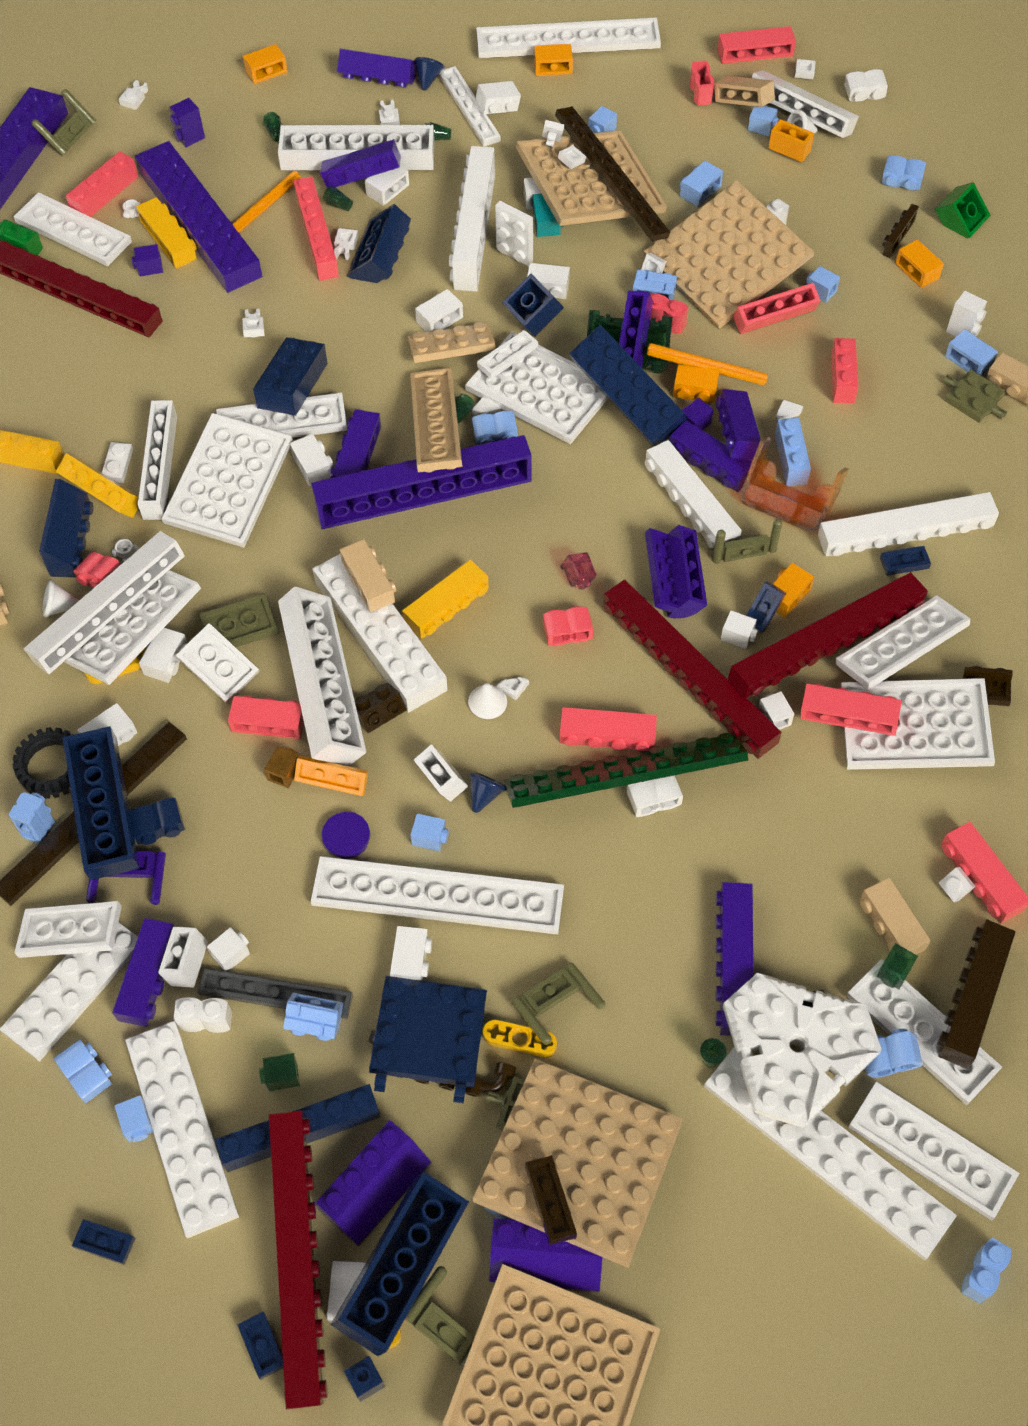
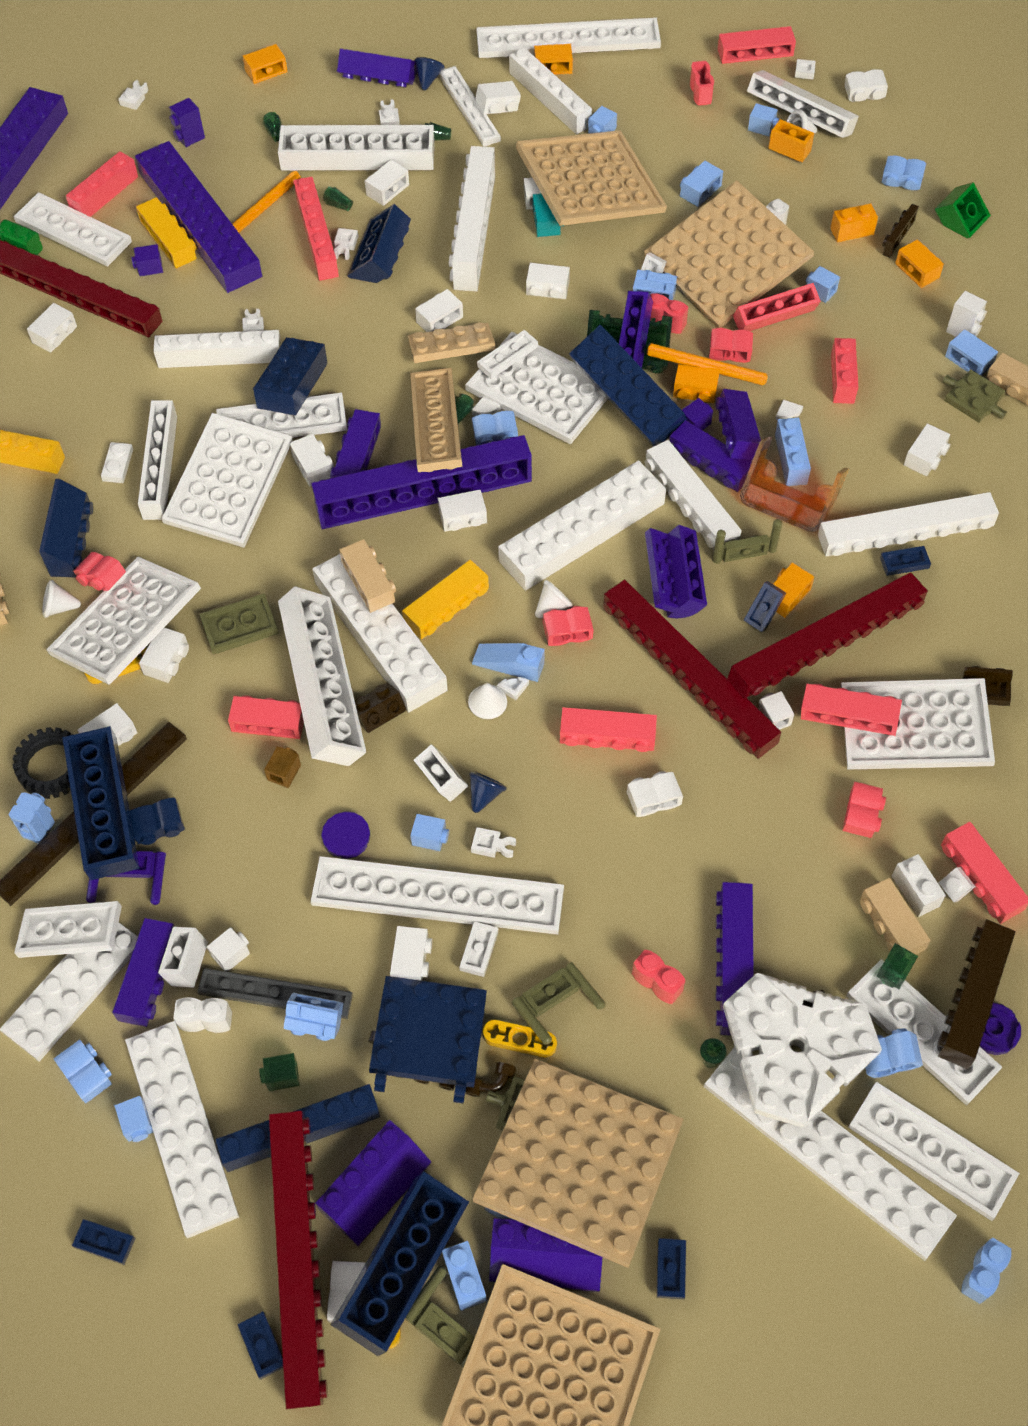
white brick [24,531,185,674] -> none
olive plate [32,89,96,156] -> none
yellow brick [56,453,139,518] -> none
white plate [112,539,139,562] -> none
white plate [122,199,141,218] -> none
white plate [176,623,259,704] -> none
light orange plate [294,756,368,796] -> none
dark purple brick [320,139,401,190] -> none
dark blue brick [344,1356,386,1402] -> none
white plate [495,201,533,266] -> none
dark blue brick [502,273,564,337] -> none
dark green plate [504,733,748,808] -> none
dark brown plate [525,1156,577,1245] -> none
white tile [542,120,564,147] -> none
dark brown plate [555,106,670,242] -> none
white plate [558,145,586,169] -> none
clear pink brick [560,552,597,590] -> none
tan brick [714,76,775,107] -> none
white brick [721,611,758,649] -> none
white plate [836,595,970,690] -> none
none -> white brick [27,303,77,353]
none -> white brick [154,330,282,368]
none -> white brick [438,489,487,532]
none -> light blue brick [442,1241,487,1311]
none -> white plate [460,921,498,977]
none -> white plate [471,827,516,858]
none -> light blue slope [472,643,545,682]
none -> white brick [498,460,666,591]
none -> white brick [509,47,592,135]
none -> white hat [535,580,573,618]
none -> coral brick [632,950,686,1004]
none -> dark blue plate [656,1238,686,1300]
none -> coral brick [709,328,753,363]
none -> light orange brick [830,203,878,242]
none -> coral brick [843,781,886,838]
none -> white brick [892,854,946,917]
none -> white brick [904,423,951,476]
none -> dark purple tile [980,1003,1021,1055]

